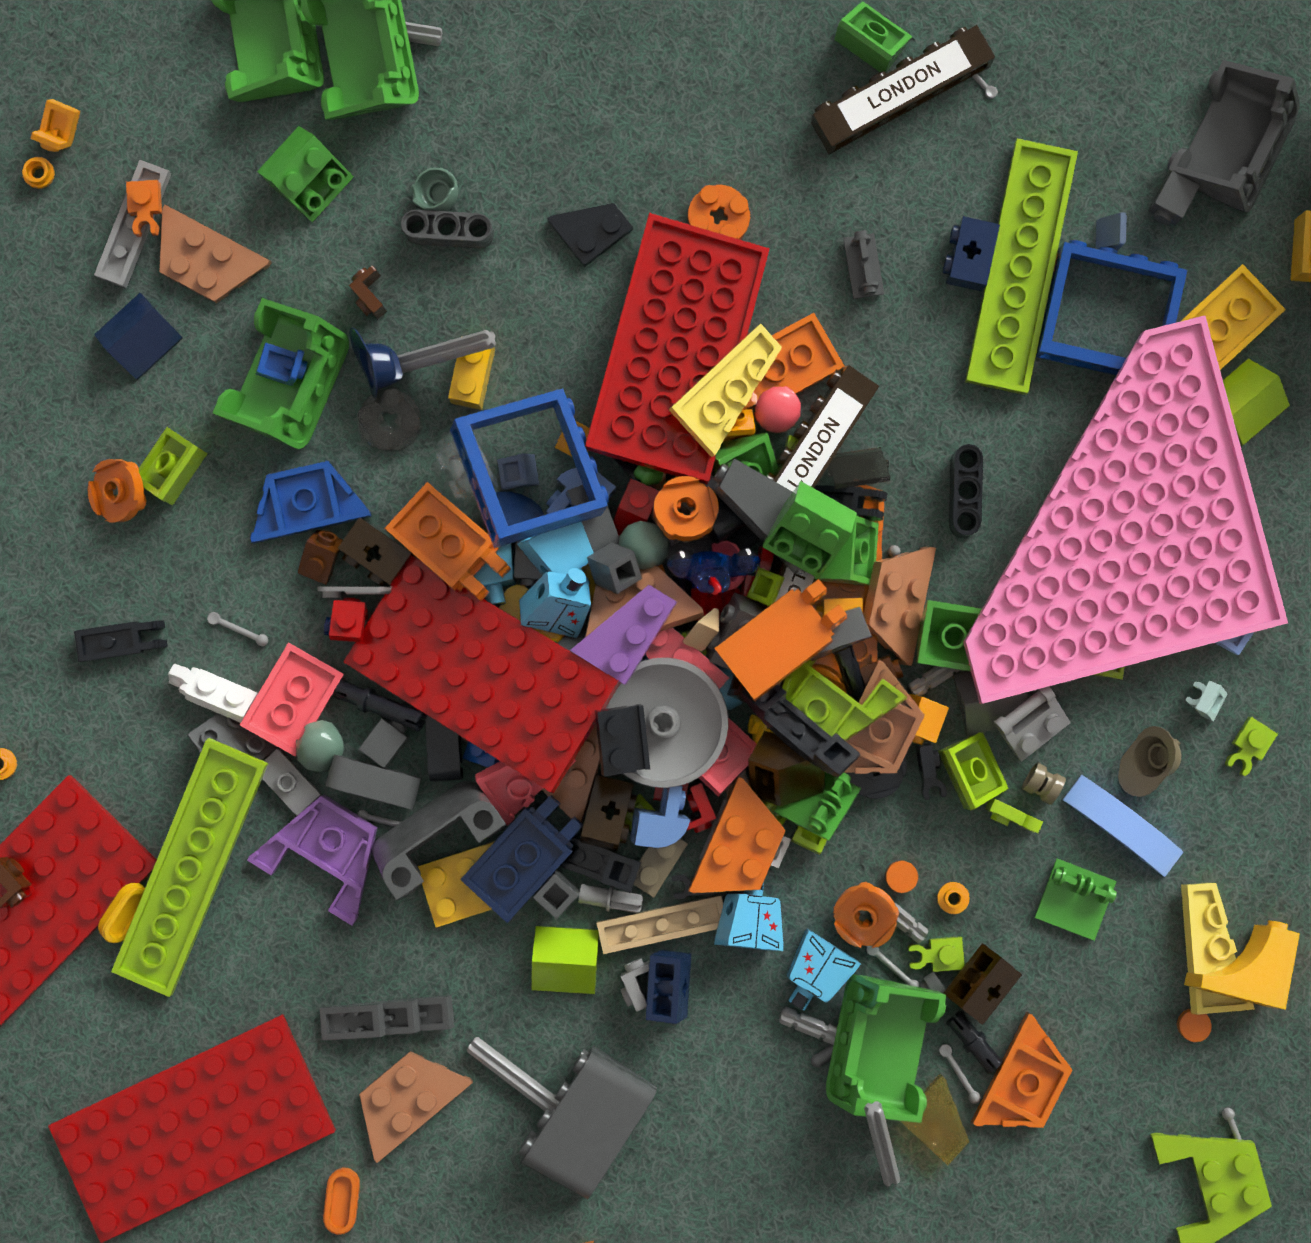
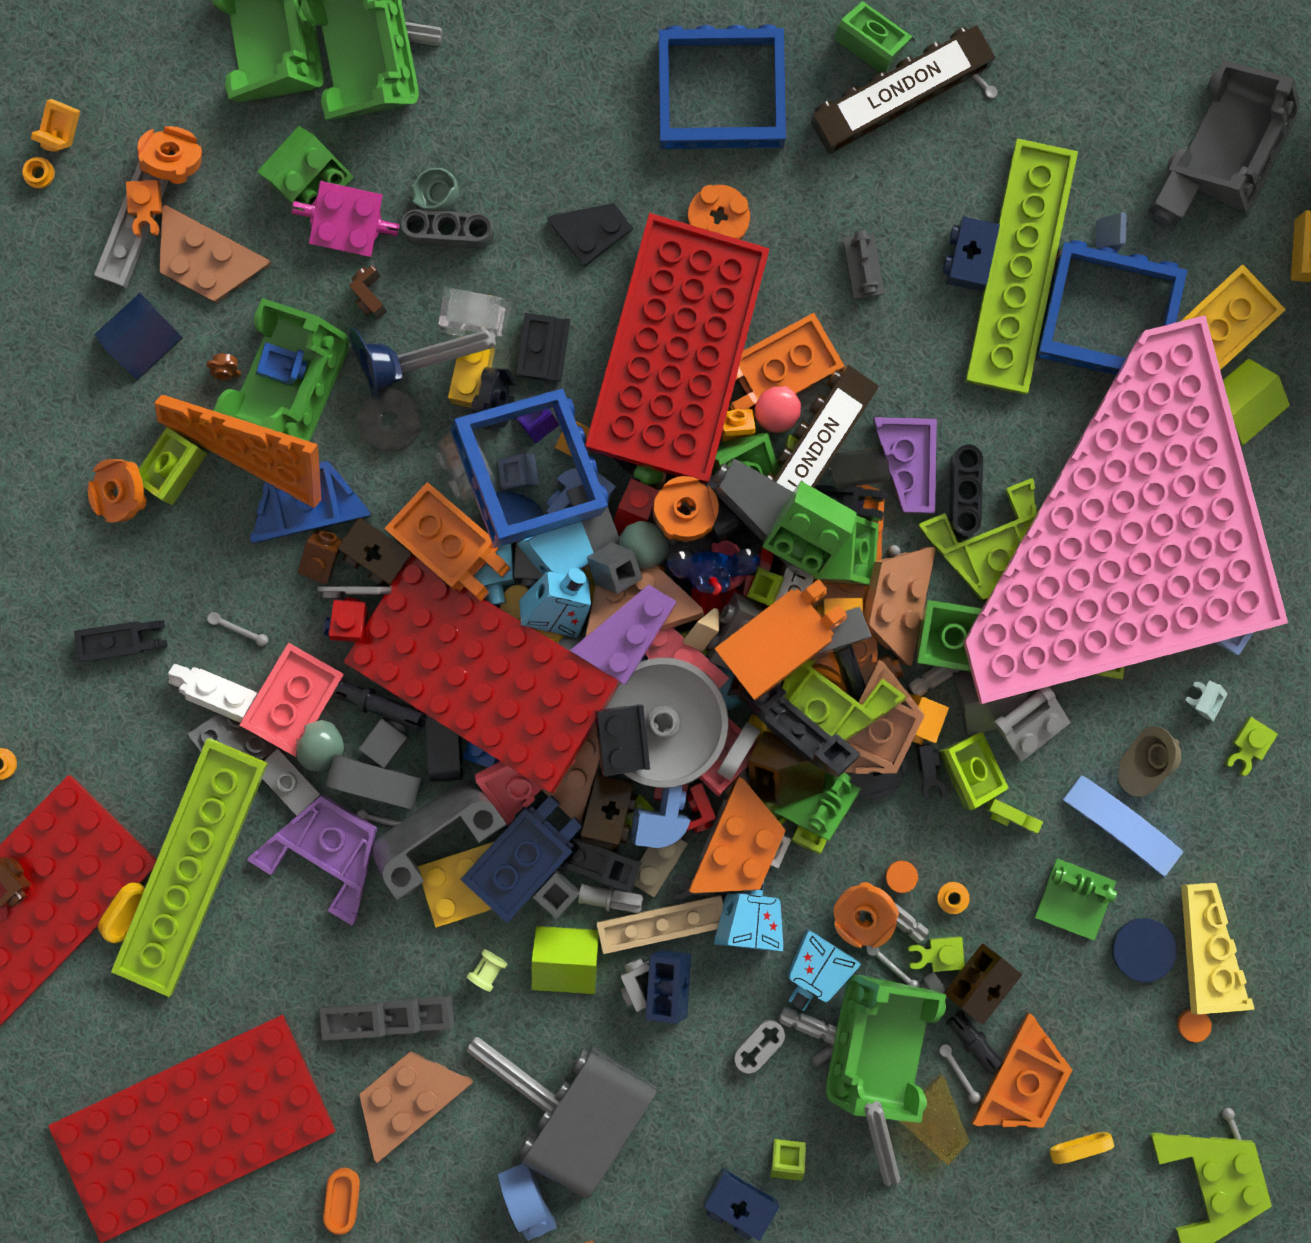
light yellow wing [669,324,782,457] -> none
dark tan wheel [1022,762,1066,805] -> none
yellow arch [1184,920,1300,1010] -> none
none -> orange plate [137,126,202,184]
none -> orange wing [154,395,321,508]
none -> dark orange plate [206,353,241,380]
none -> dark pink plate [291,181,399,257]
none -> clear slope [438,287,514,342]
none -> yellowish green bush [467,949,507,992]
none -> black plate [472,367,515,432]
none -> medium blue brick [498,1164,557,1241]
none -> dark purple slope [515,395,560,444]
none -> black plate [516,313,570,383]
none -> blue window [659,24,786,149]
none -> dark blue brick [703,1167,779,1241]
none -> light grey beam [717,722,761,781]
none -> light grey beam [734,1019,785,1074]
none -> lime slope [770,1139,806,1181]
none -> medium lavender wing [873,417,937,514]
none -> lime wing [918,478,1037,601]
none -> yellow tile [1049,1132,1114,1164]
none -> dark blue tile [1111,918,1177,982]

